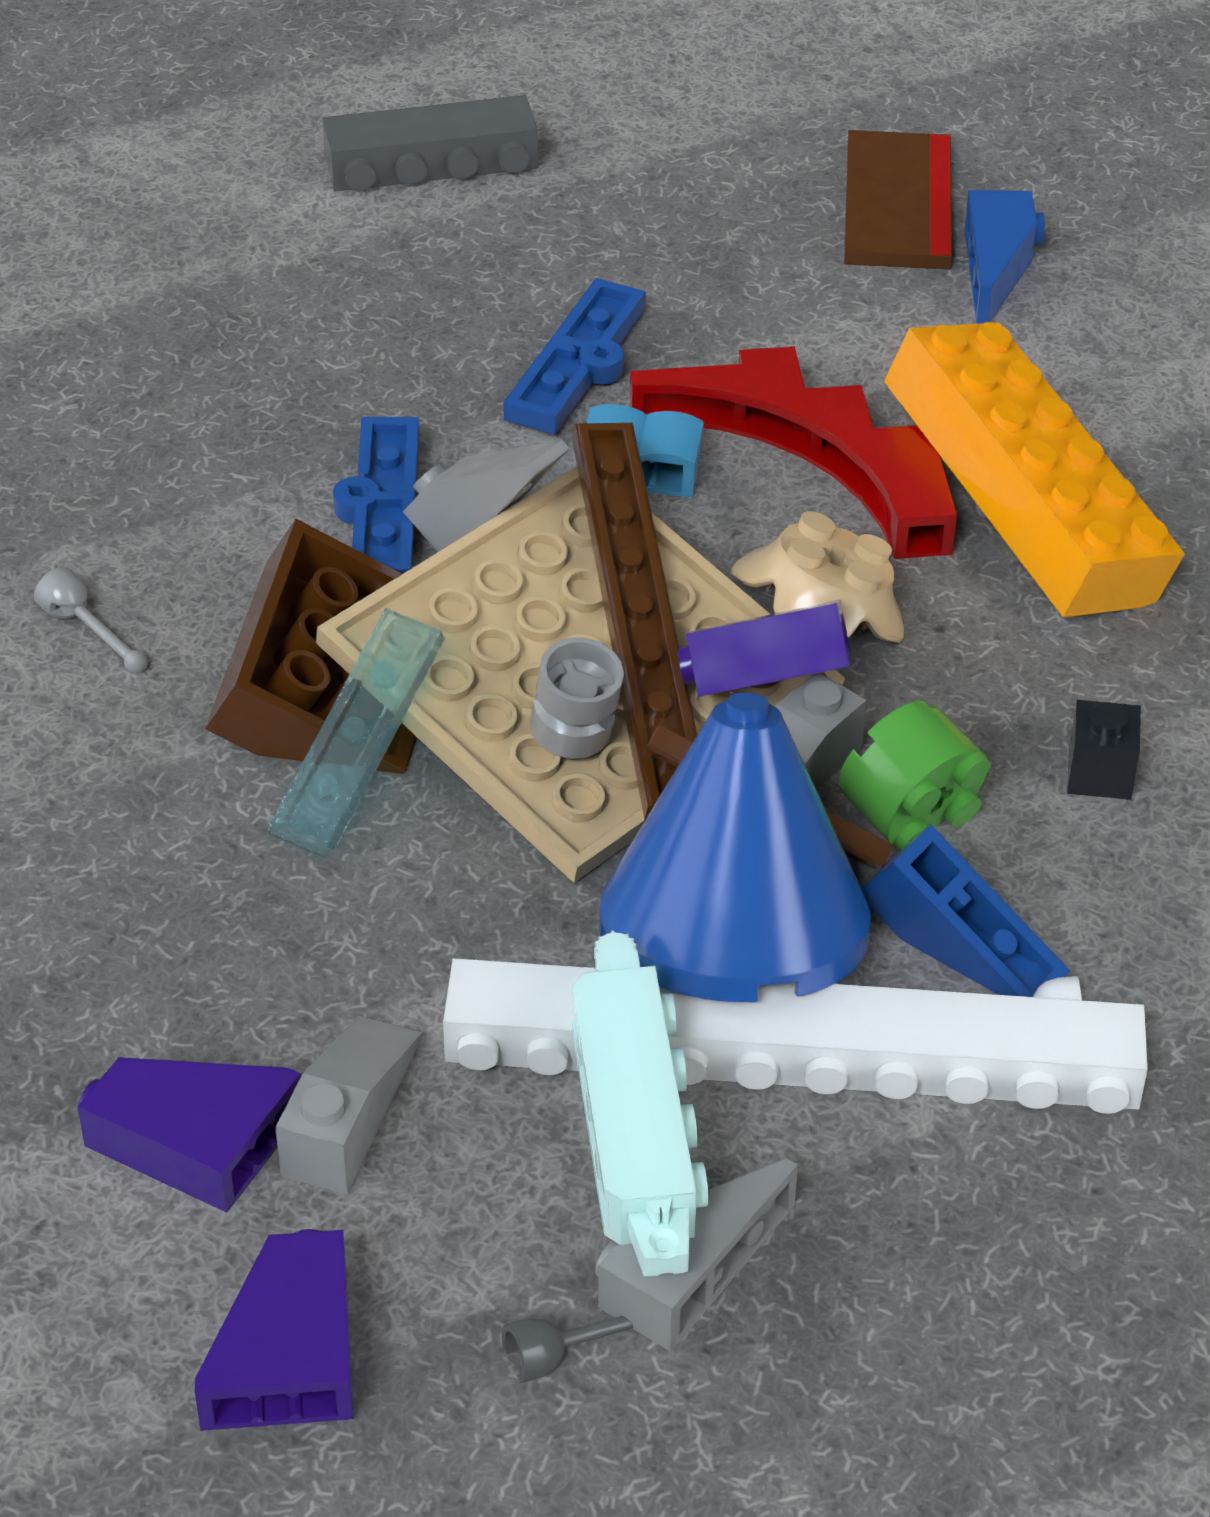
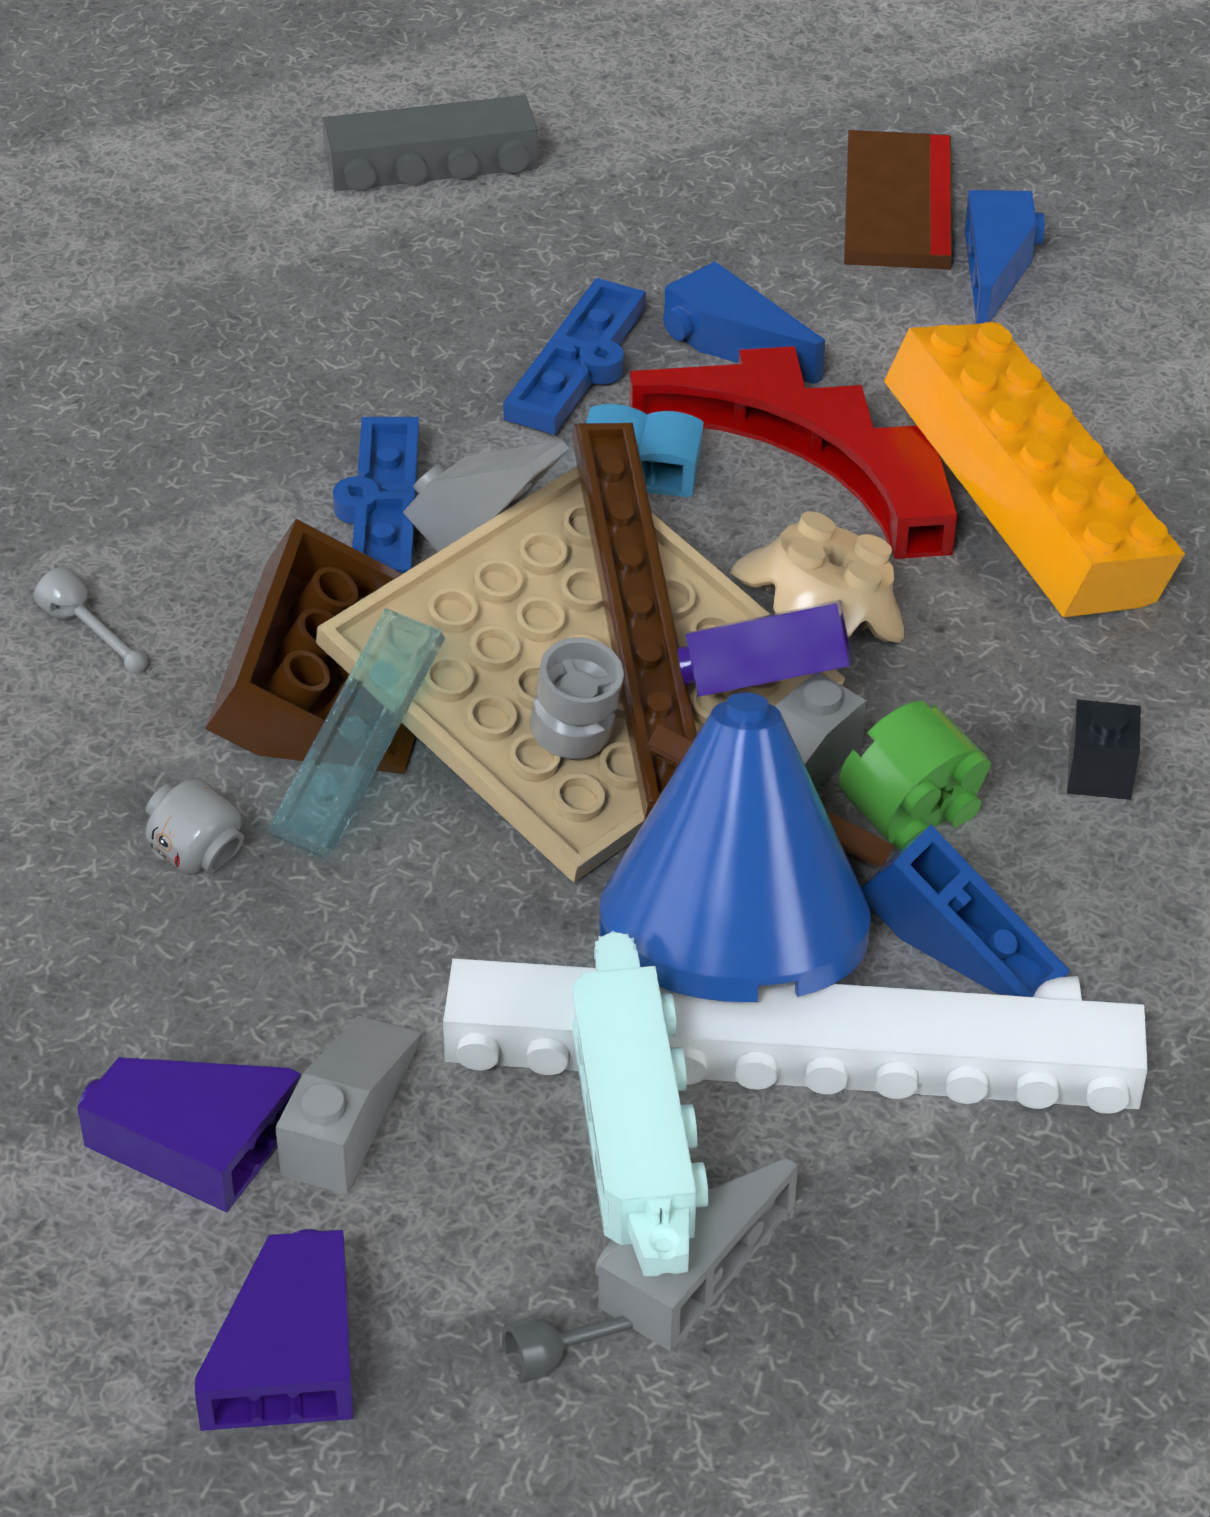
none -> light grey head [145,778,244,875]
none -> blue slope [663,261,825,384]

